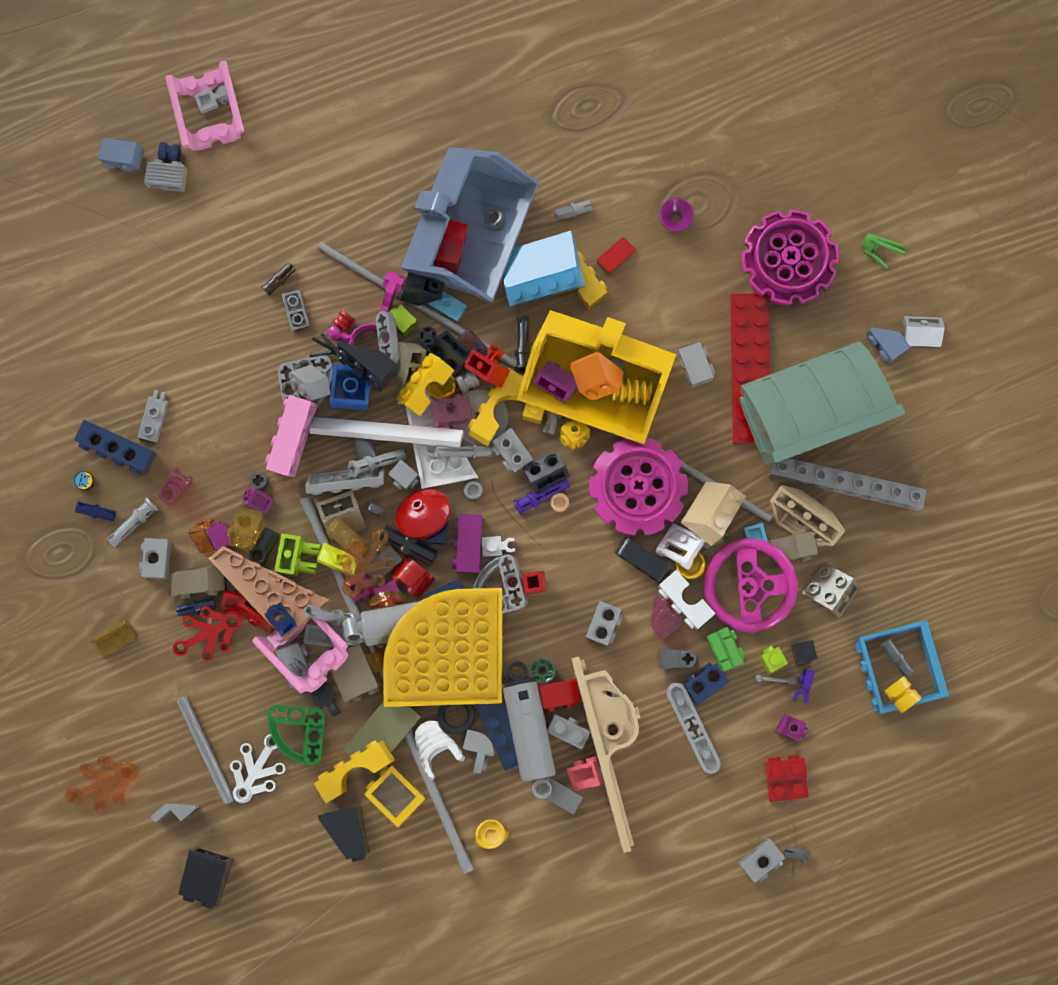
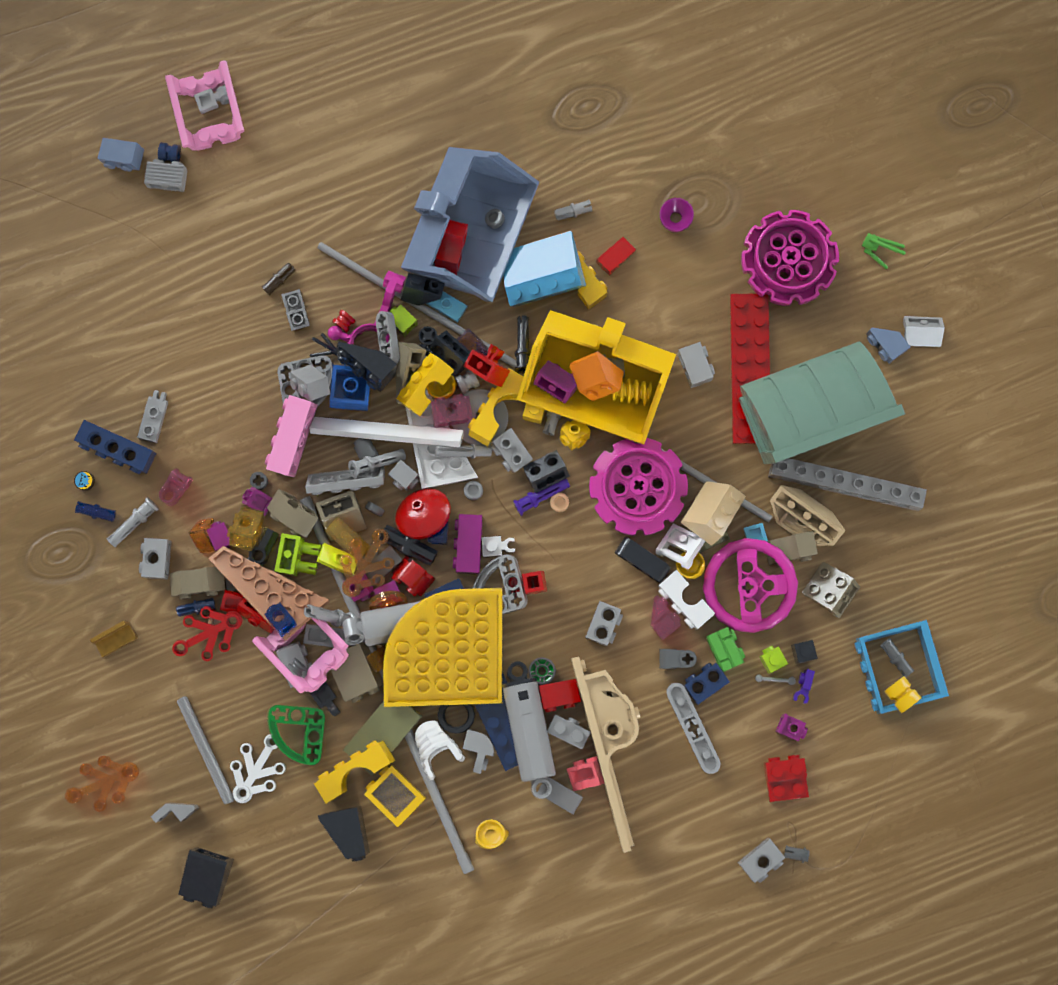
none -> dark tan brick [267,489,318,538]

